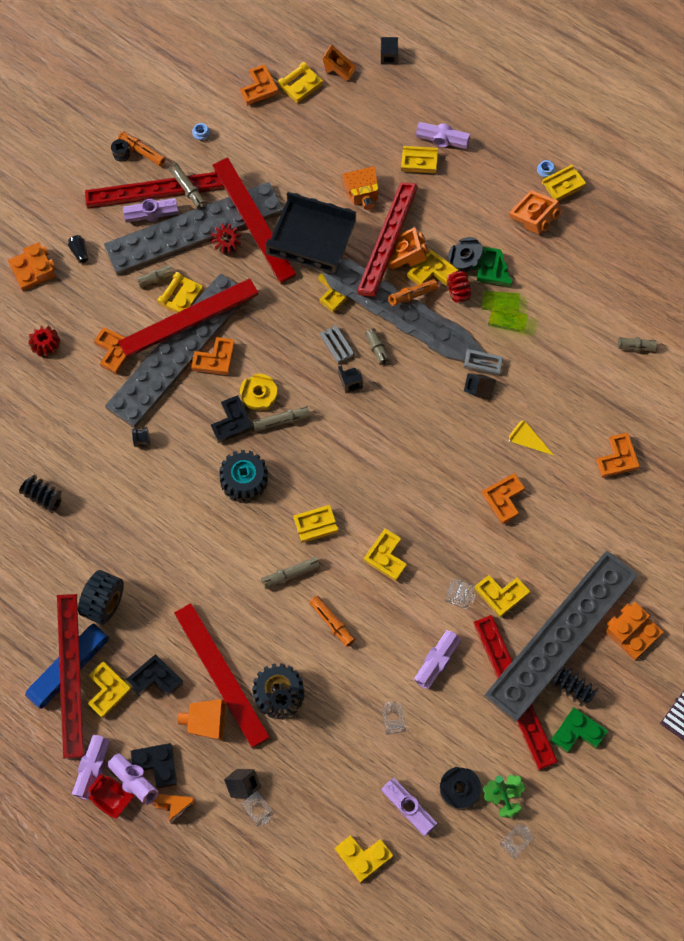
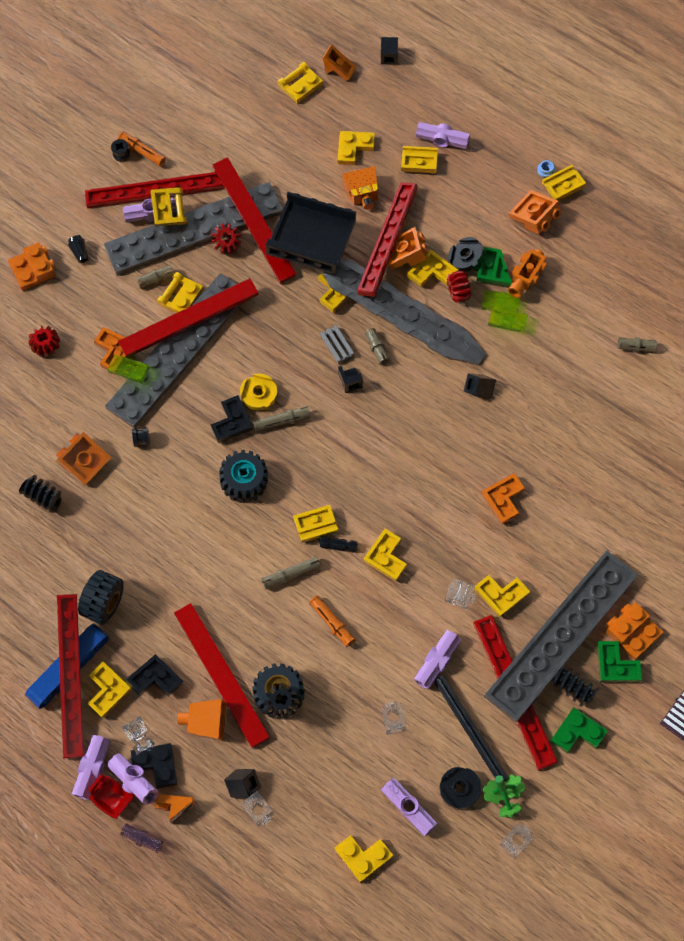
dark tan pin [169,163,207,209] -> none
orange plate [191,337,235,375] -> none
light blue plate [192,123,210,140] -> none
orange plate [240,64,279,106] -> none
orange pin [388,279,438,306] -> none
light grey tile [463,349,503,376] -> none
yellow sticker [509,420,554,456] -> none
orange plate [596,432,640,478] -> none
none -> orange plate [56,432,112,486]
none -> clear neon green plate [107,354,150,384]
none -> clear purple pin [120,823,164,853]
none -> clear brick [122,716,155,754]
none -> yellow plate [151,188,187,226]
none -> black axle [319,536,358,552]
none -> yellow plate [337,131,375,165]
none -> black axle [435,676,508,782]
none -> orange brick [508,249,547,298]
none -> green plate [597,641,642,683]

